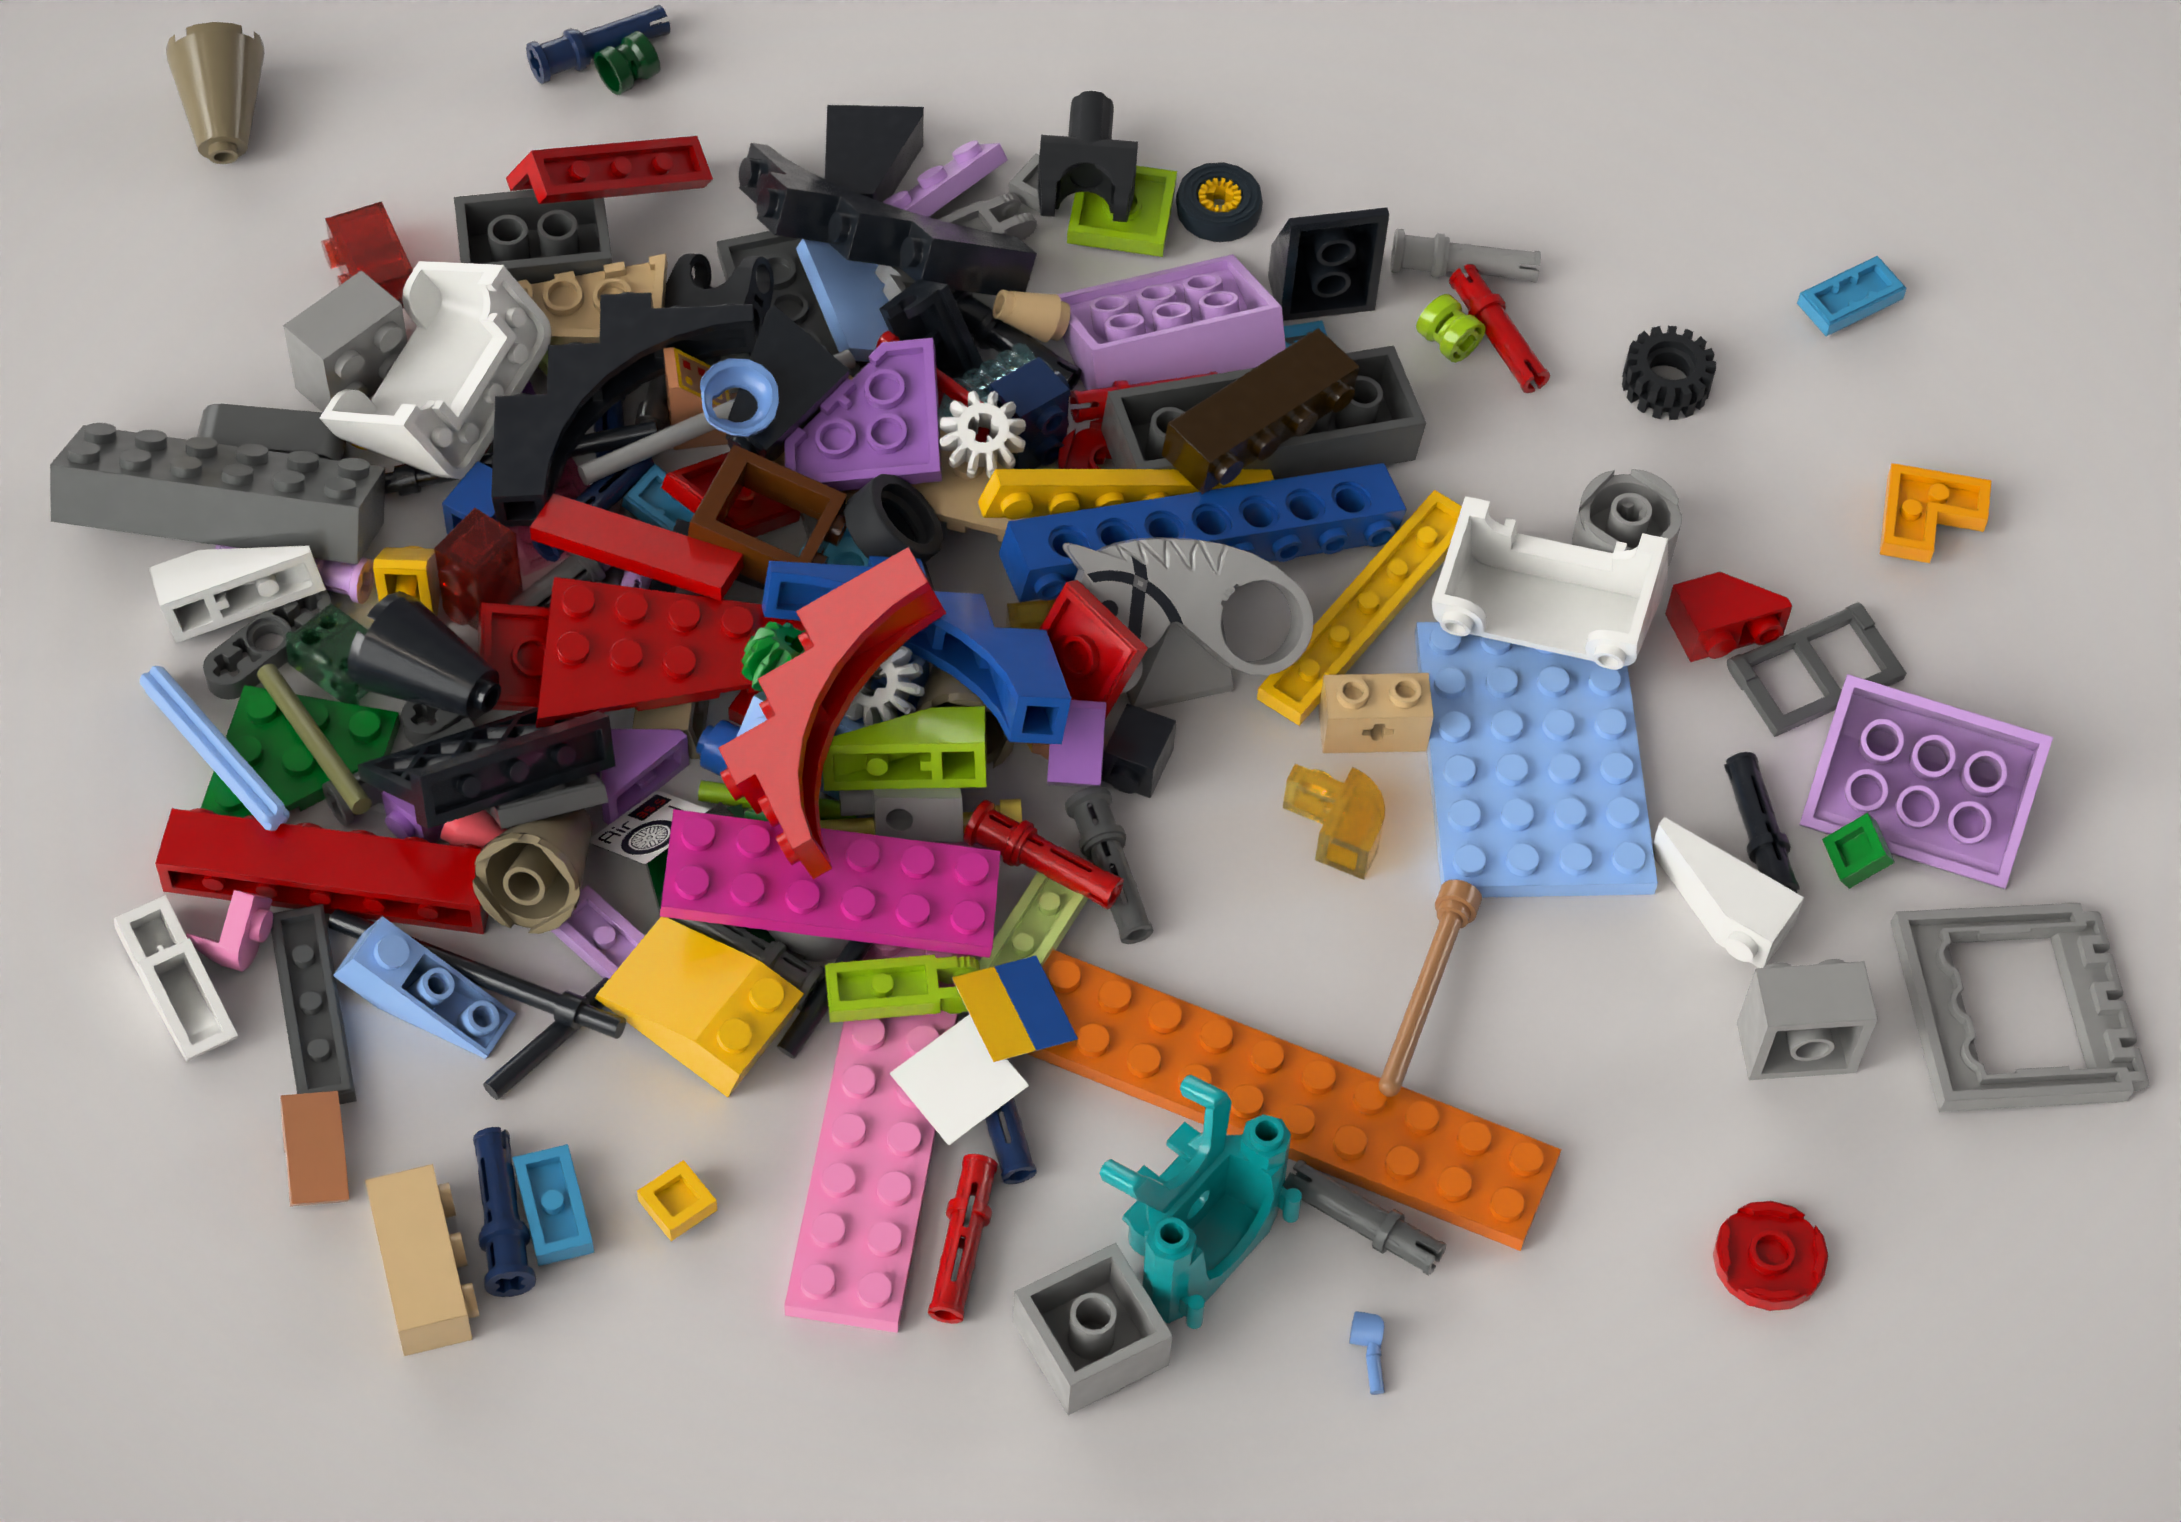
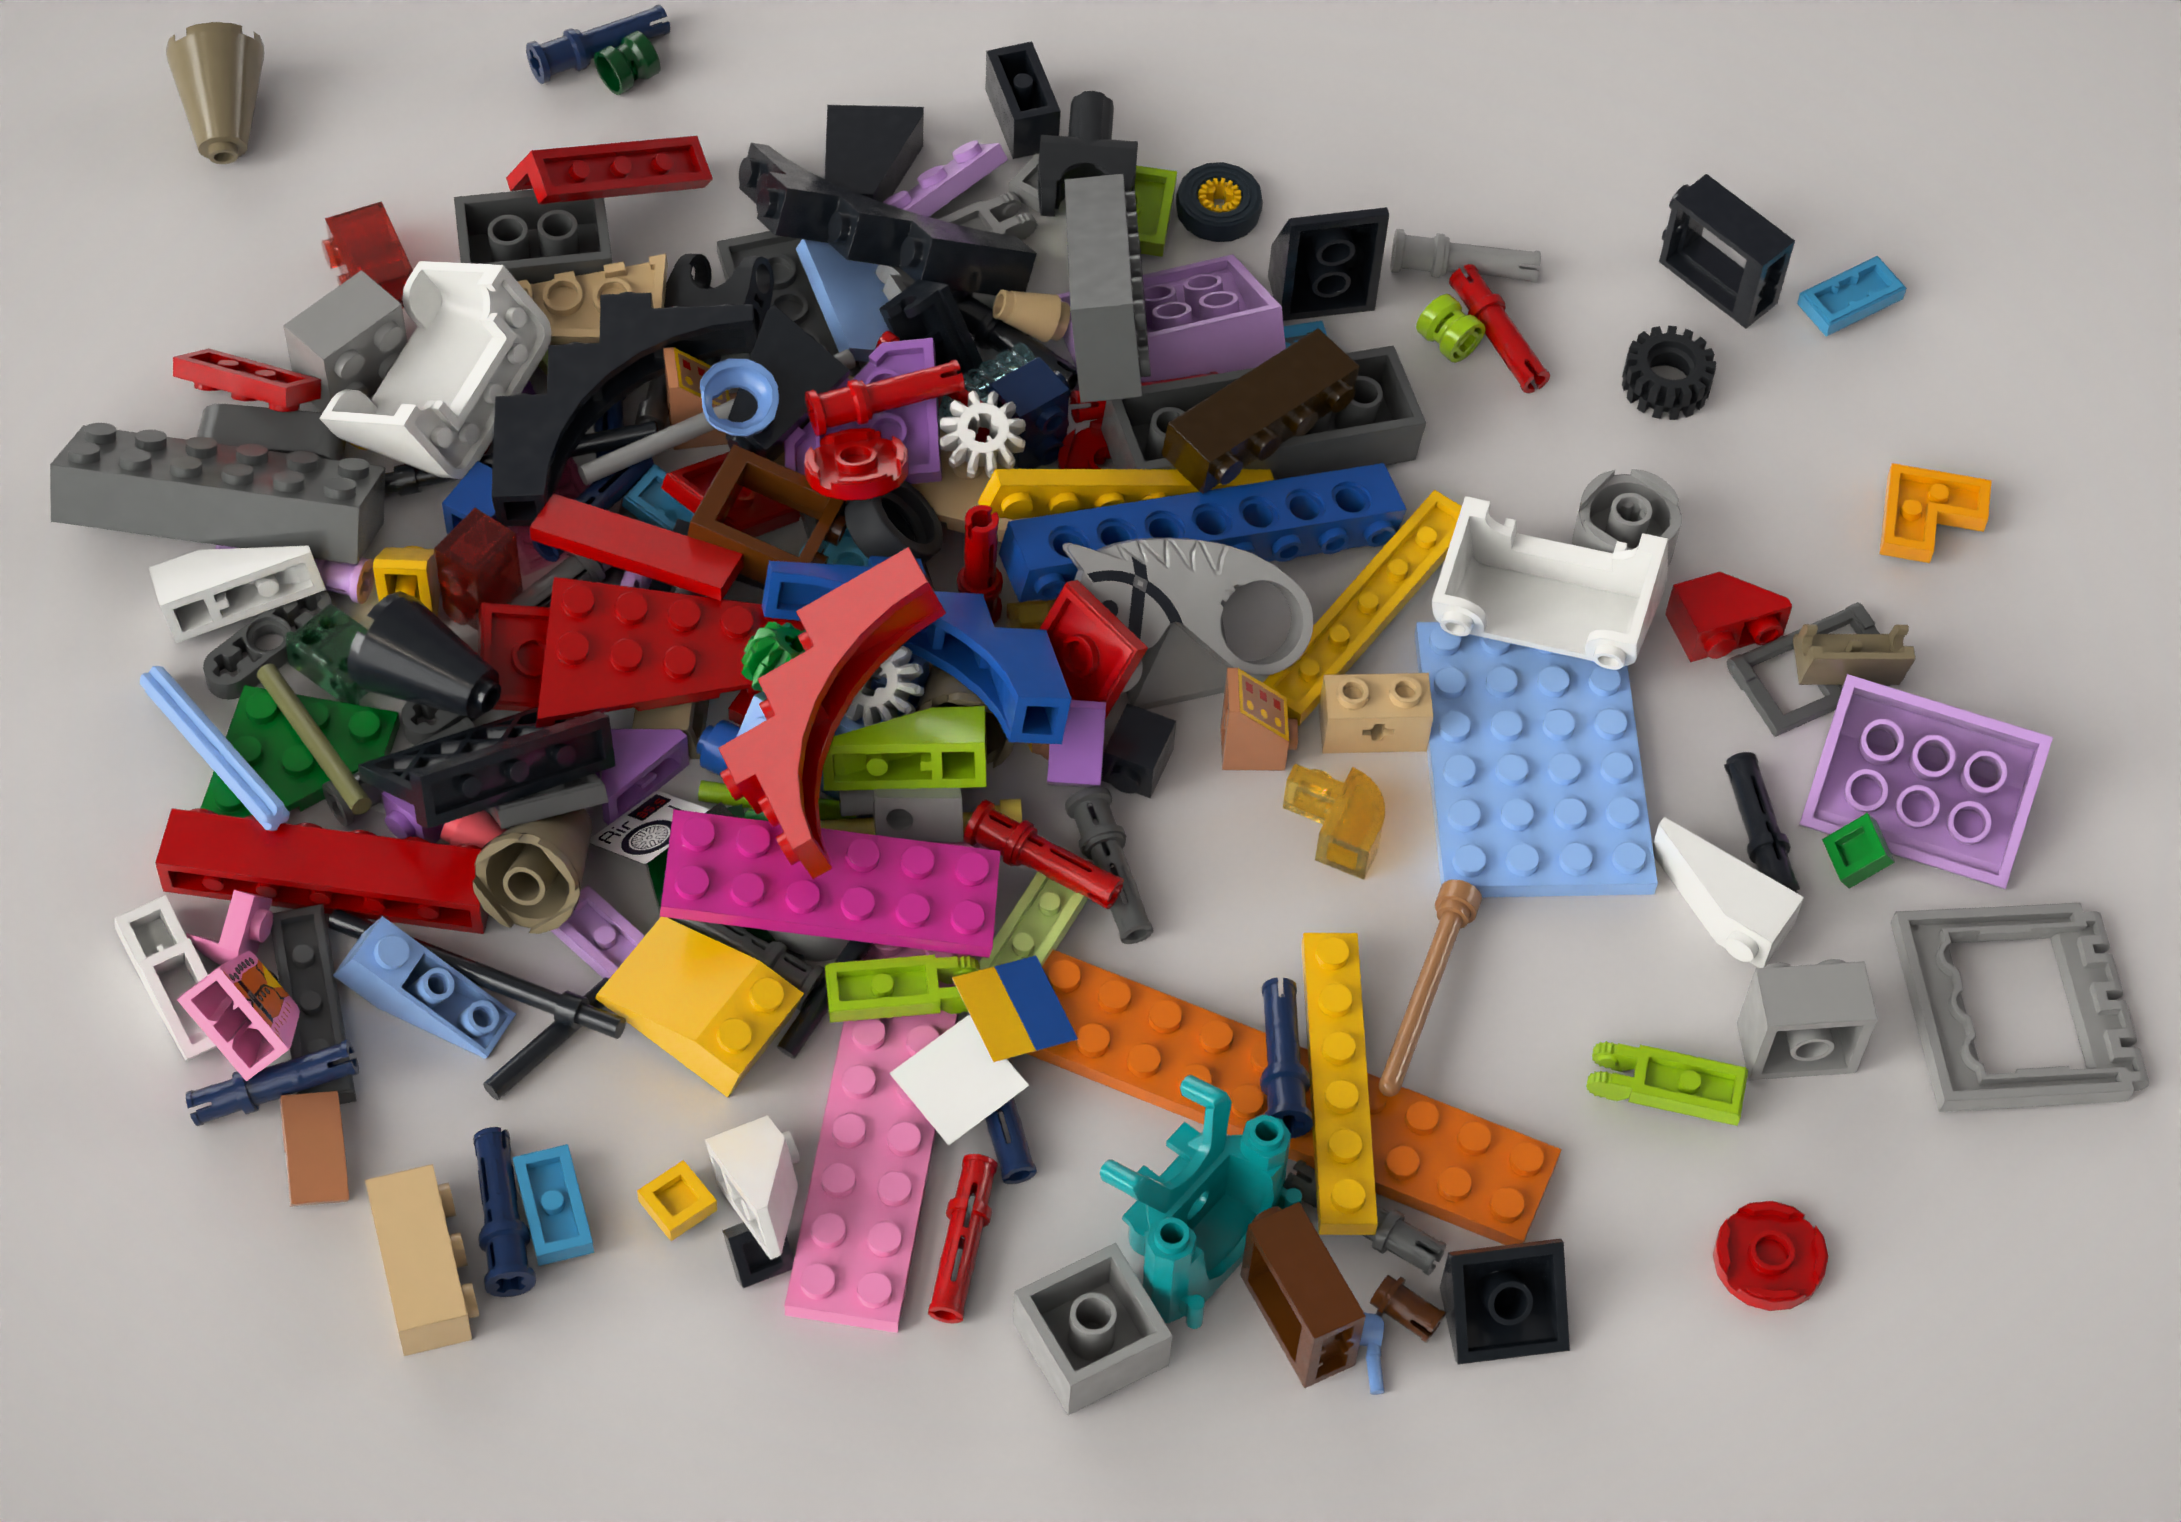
none -> red plate [173,348,321,412]
none -> bright pink torso [177,951,300,1081]
none -> dark blue pin [186,1040,359,1126]
none -> white slope [705,1115,800,1260]
none -> black plate [722,1222,794,1288]
none -> red tile [804,428,909,500]
none -> red pin [805,359,965,437]
none -> red pin [956,505,1003,624]
none -> black brick [985,41,1061,159]
none -> dark grey brick [1065,174,1151,403]
none -> nougat slope [1220,668,1298,771]
none -> reddish brown window [1240,1202,1366,1388]
none -> dark blue pin [1260,977,1313,1138]
none -> yellow plate [1301,933,1378,1235]
none -> reddish brown pin [1370,1275,1446,1343]
none -> black slope [1440,1238,1570,1364]
none -> lime hinge [1586,1041,1748,1126]
none -> black window [1659,174,1795,329]
none -> dark tan hinge [1793,624,1916,685]

